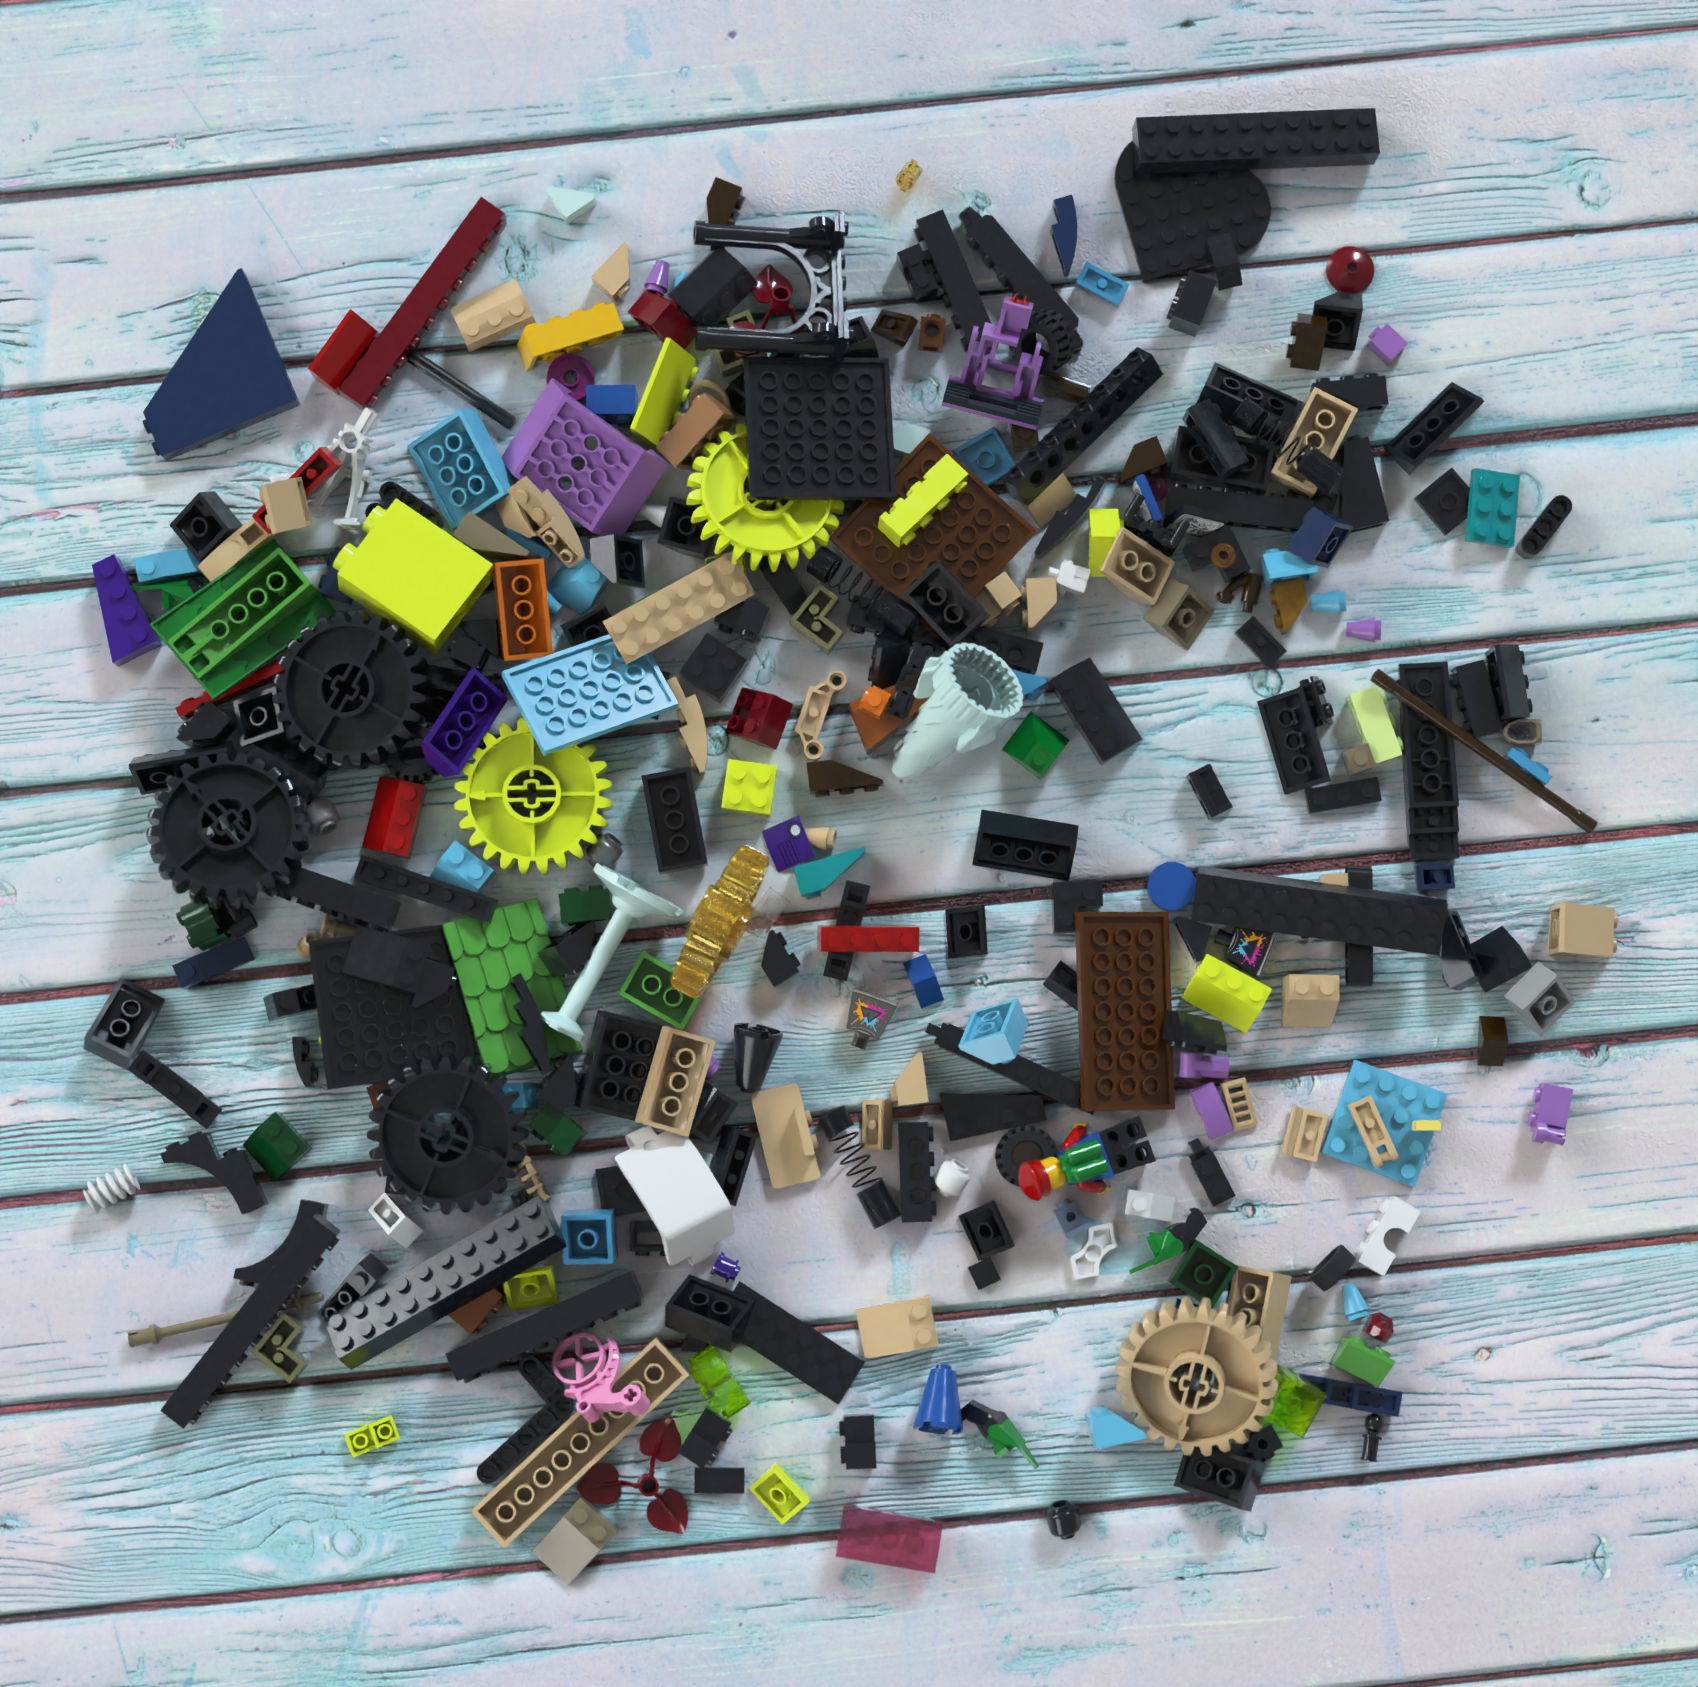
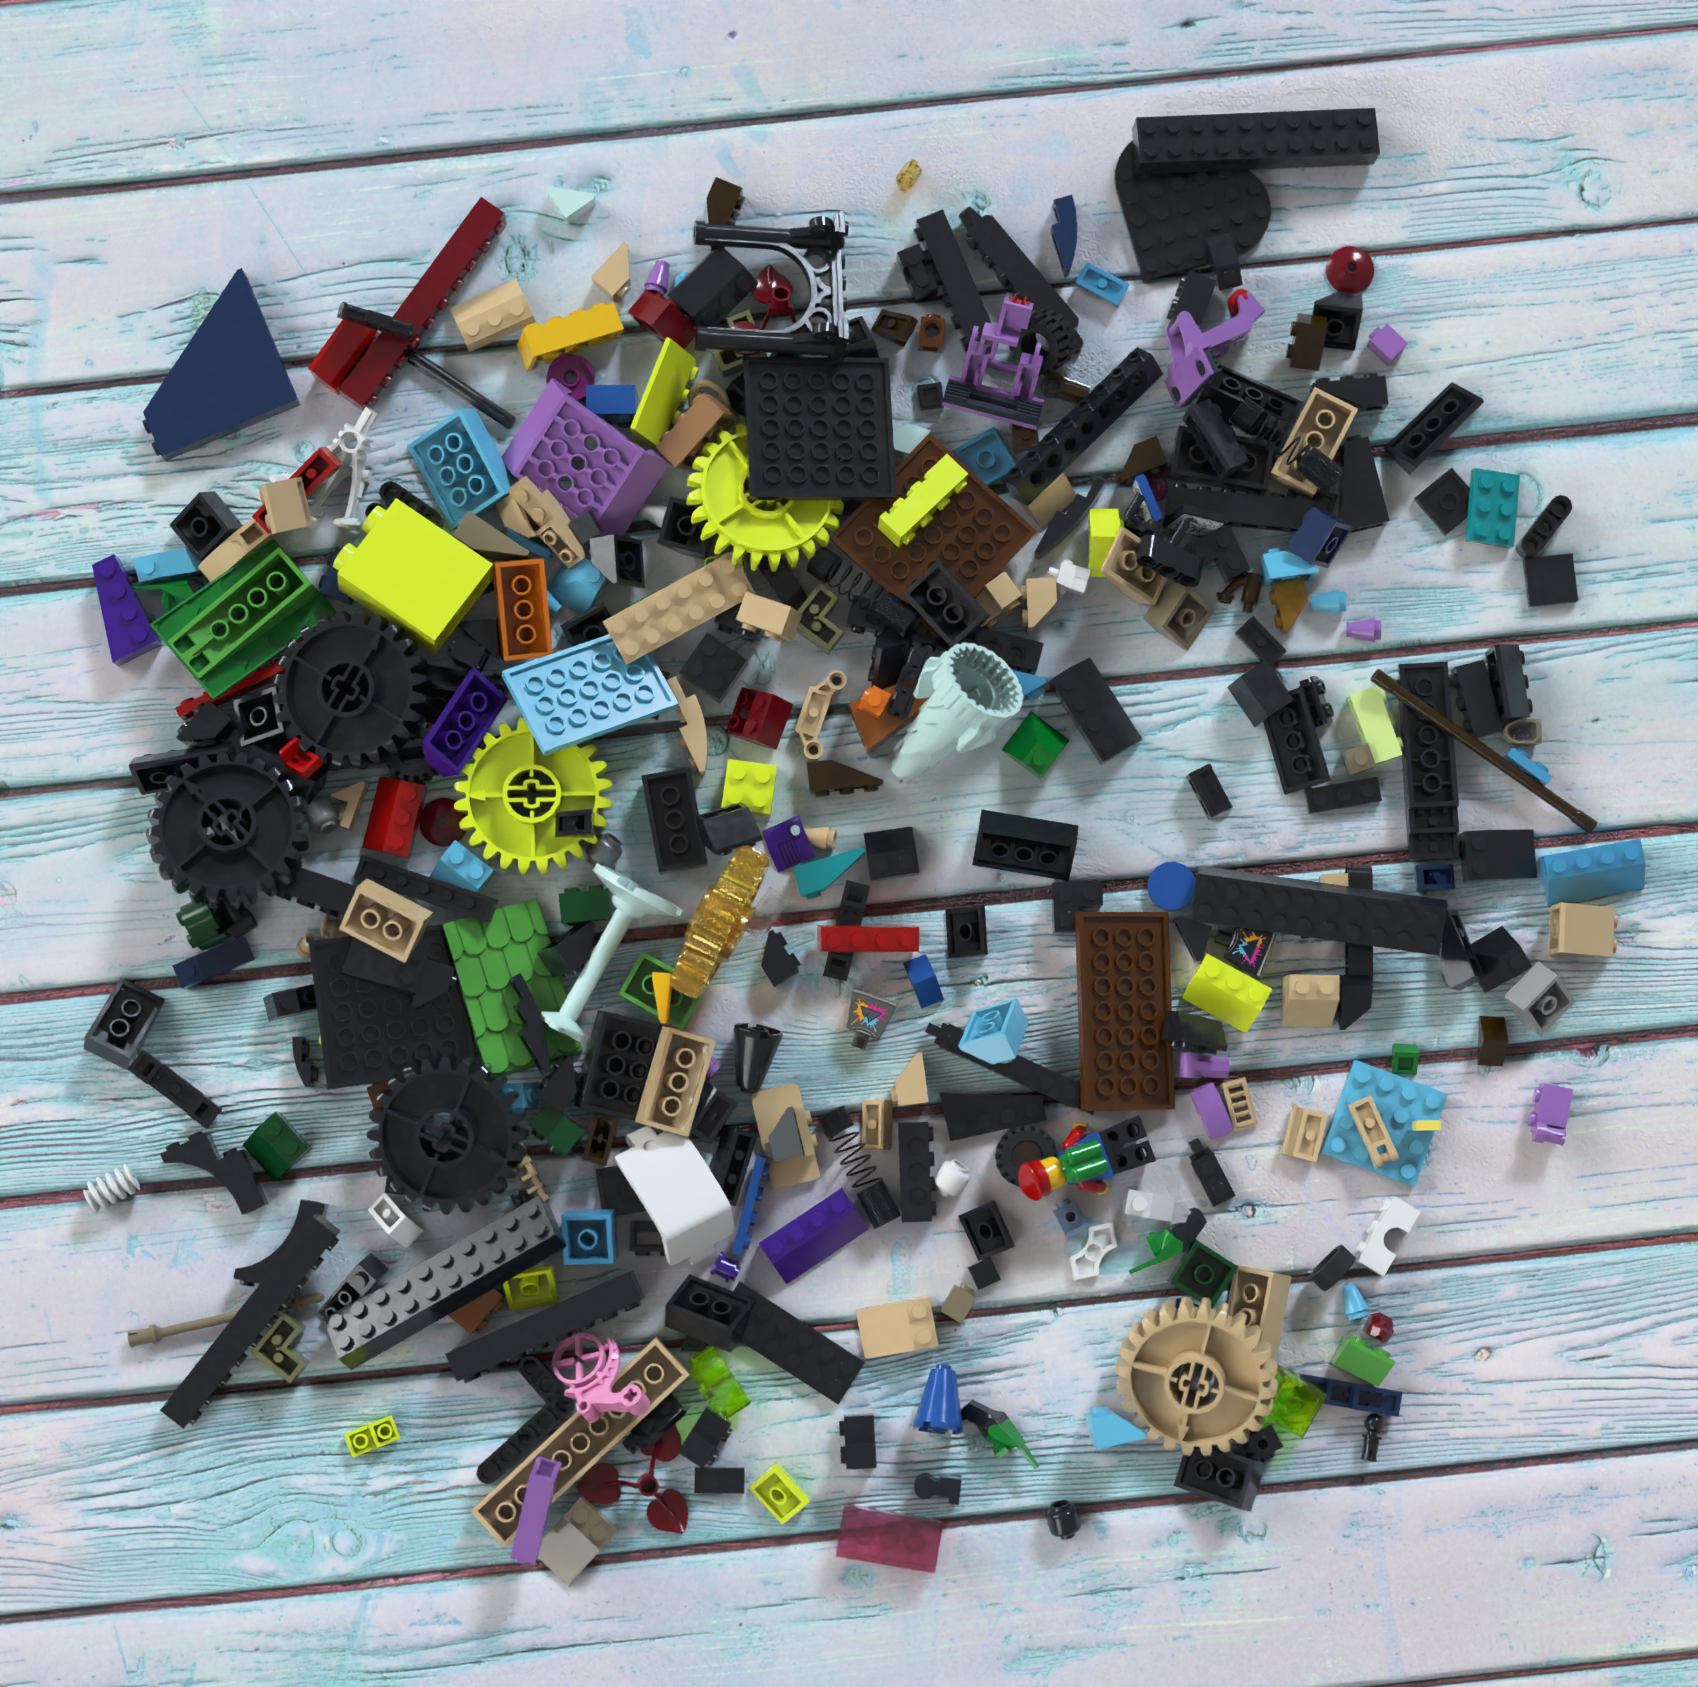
black slope [1043,960,1078,1011] -> none
clear orange plate [1211,543,1236,568] -> none
none -> red bracket [279,737,323,780]
none -> tan slope [330,781,369,831]
none -> black piece [337,302,415,340]
none -> tan slope [339,878,433,963]
none -> dark red dish [419,798,468,847]
none -> medium lavender slope [510,1456,562,1565]
none -> black slope [555,809,594,838]
none -> black tile [569,510,603,544]
none -> dark brown slope [582,1112,619,1166]
none -> black hinge [622,1393,687,1454]
none -> yellow slope [652,972,673,1024]
none -> black slope [695,802,763,856]
none -> blue plate [732,1154,770,1255]
none -> tan brick [736,592,802,644]
none -> dark purple slope [759,1188,869,1284]
none -> dark grey slope [765,1106,804,1162]
none -> black slope [863,826,920,882]
none -> black legs [914,1473,962,1505]
none -> black tile [917,382,944,411]
none -> dark tan brick [940,1283,976,1324]
none -> black beam [1136,535,1203,587]
none -> medium lavender container [1164,289,1266,409]
none -> black slope [1227,660,1295,727]
none -> black slope [1334,975,1373,1030]
none -> green slope [1391,1044,1419,1075]
none -> black slope [1459,829,1537,883]
none -> black tile [1523,553,1578,607]
none -> dark azure slope [1538,839,1645,906]

